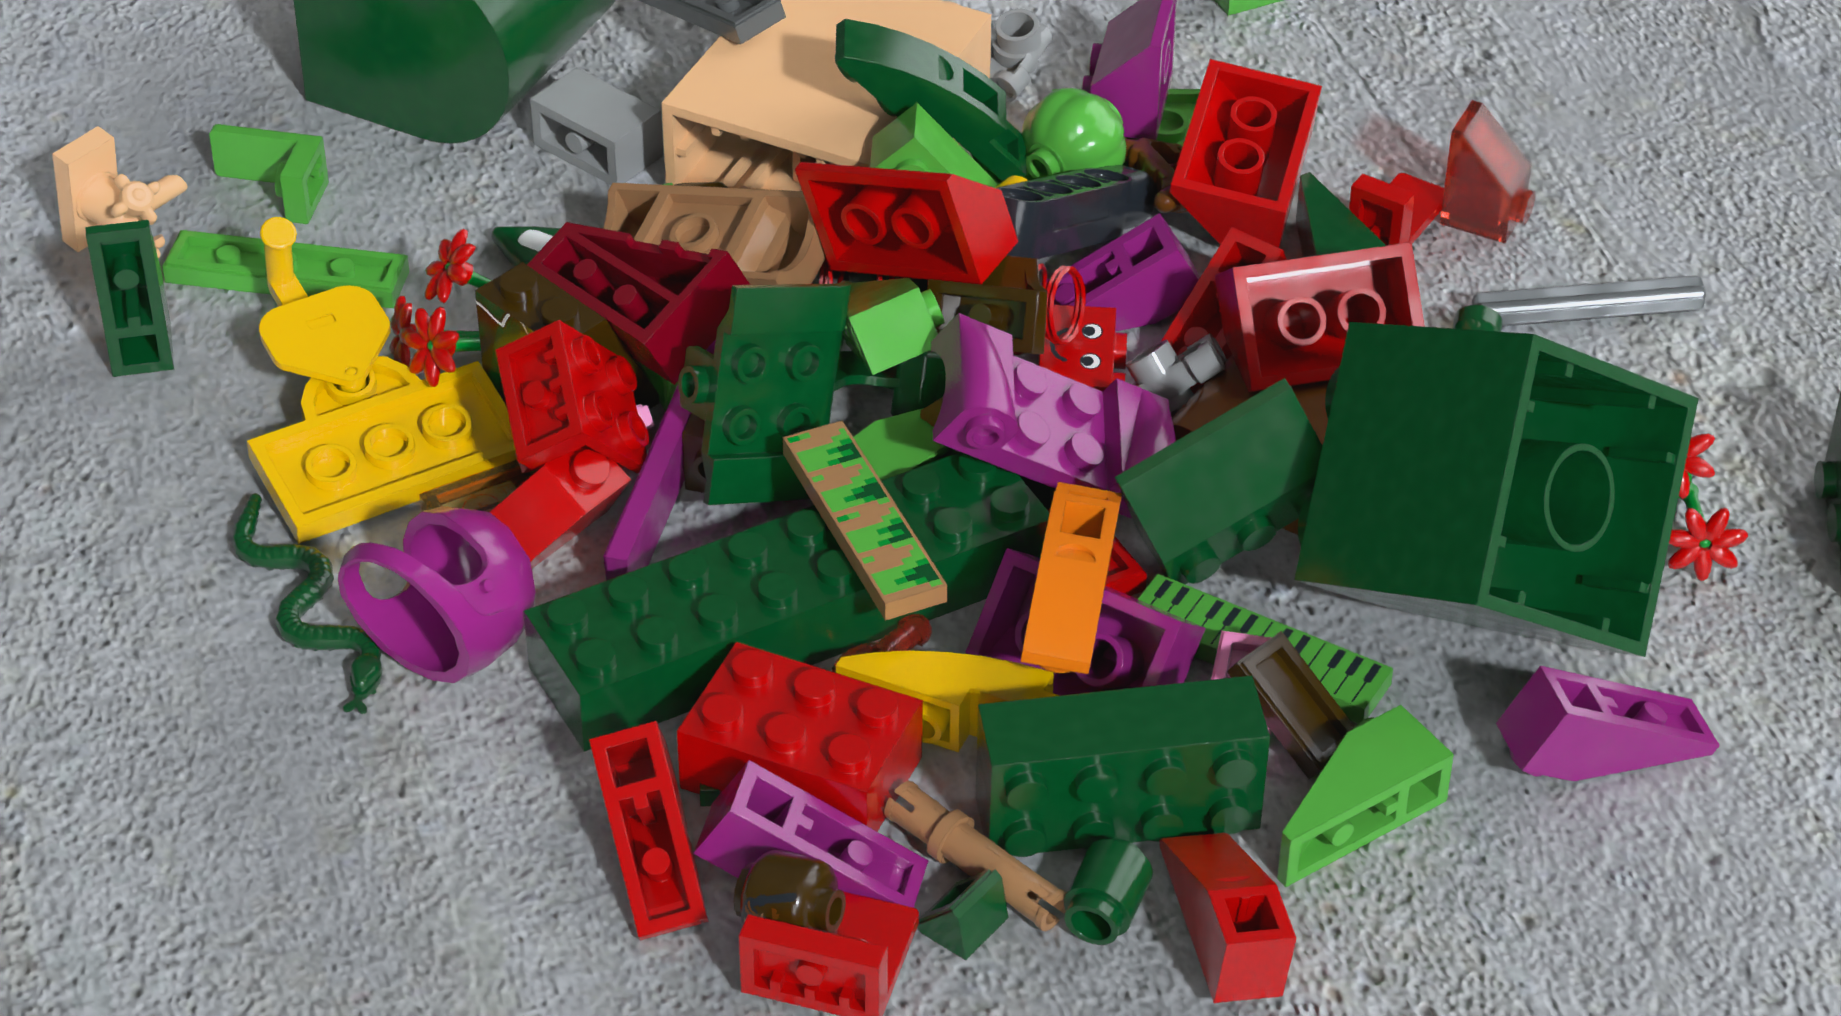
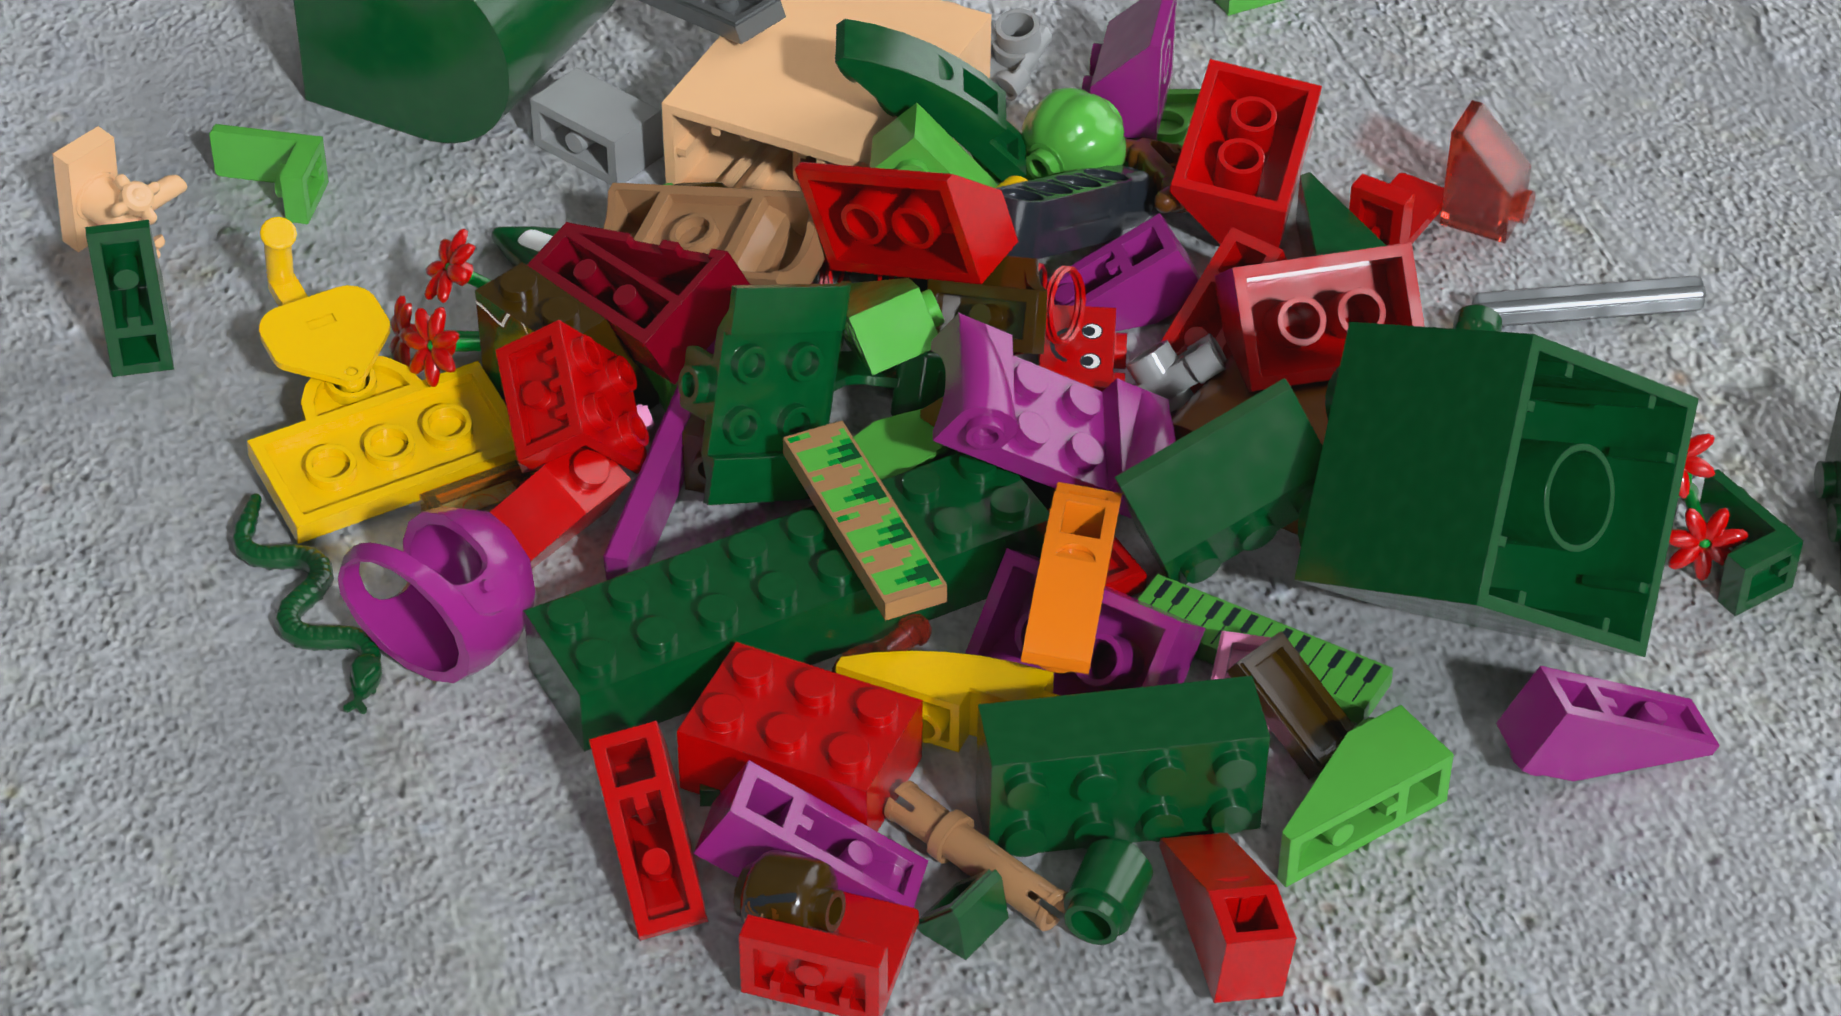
bright green tile [162,230,410,309] -> none
none -> dark green bracket [1700,469,1804,616]

